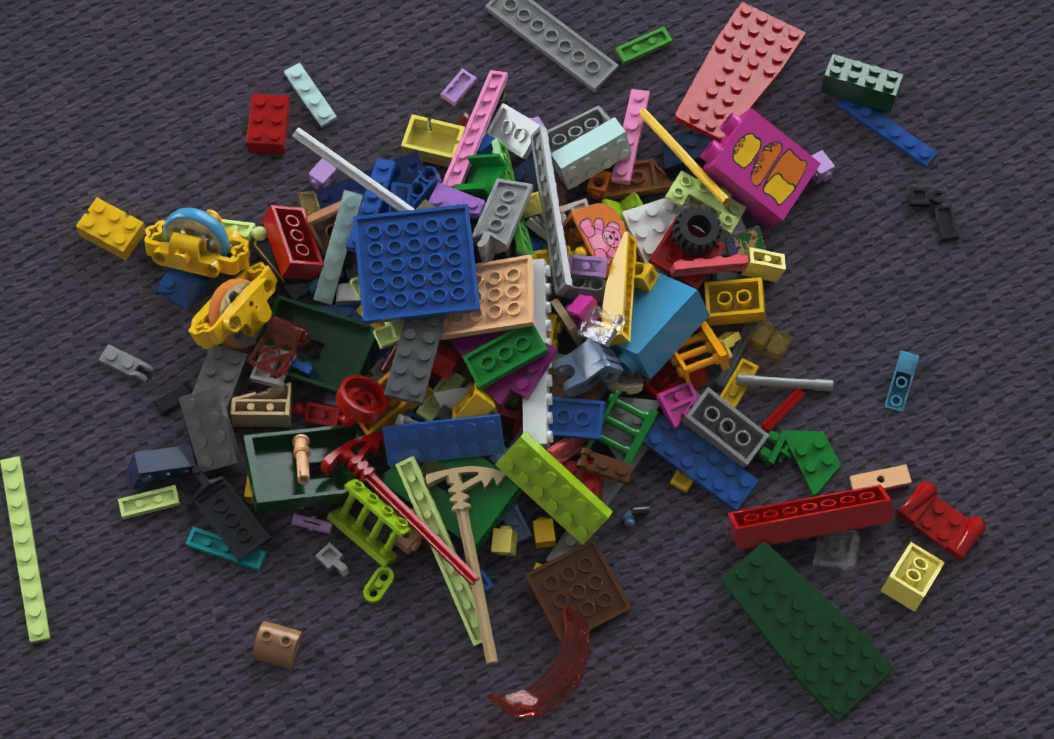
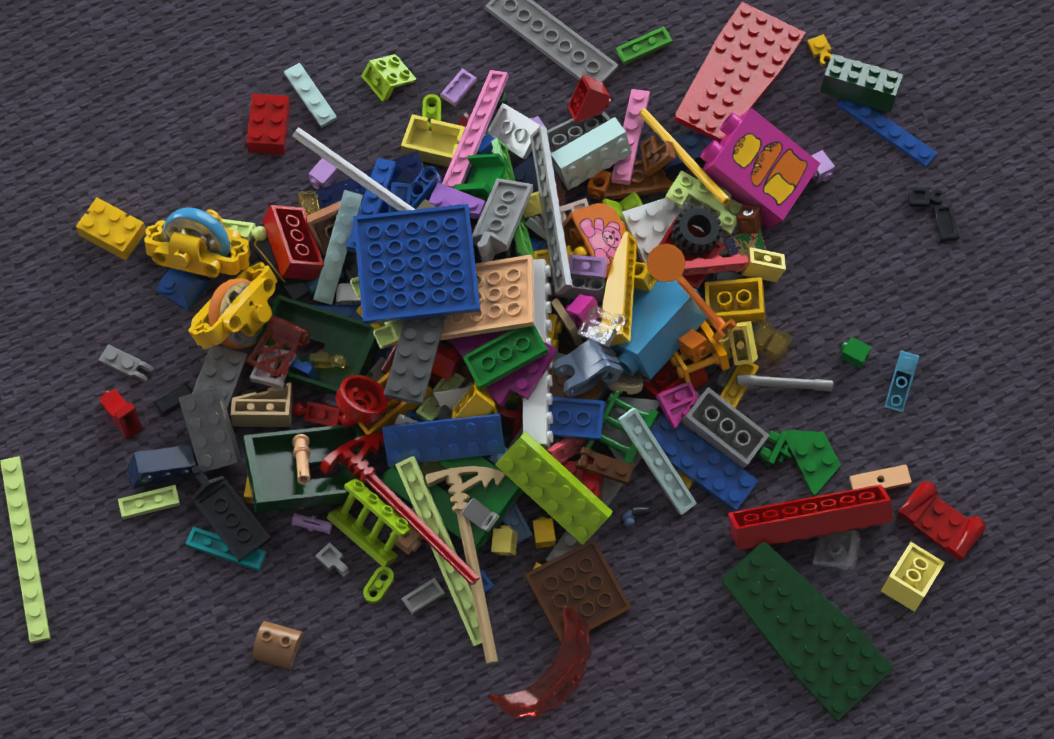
red axle [761,388,805,433] -> none
none -> red arch [99,389,143,440]
none -> clear yellow plate [310,351,346,368]
none -> lime bracket [361,54,416,102]
none -> light grey tile [401,577,445,614]
none -> lime plate [422,94,441,130]
none -> light grey bracket [462,498,499,532]
none -> red slope [567,74,611,123]
none -> light aqua plate [618,408,697,515]
none -> dark orange tile [640,135,675,176]
none -> orange piece [646,244,737,343]
none -> orange brick [678,329,710,363]
none -> light yellow brick [729,321,758,365]
none -> reddish brown brick [736,205,763,234]
none -> yellow plate [807,34,832,67]
none -> green brick [840,337,872,369]

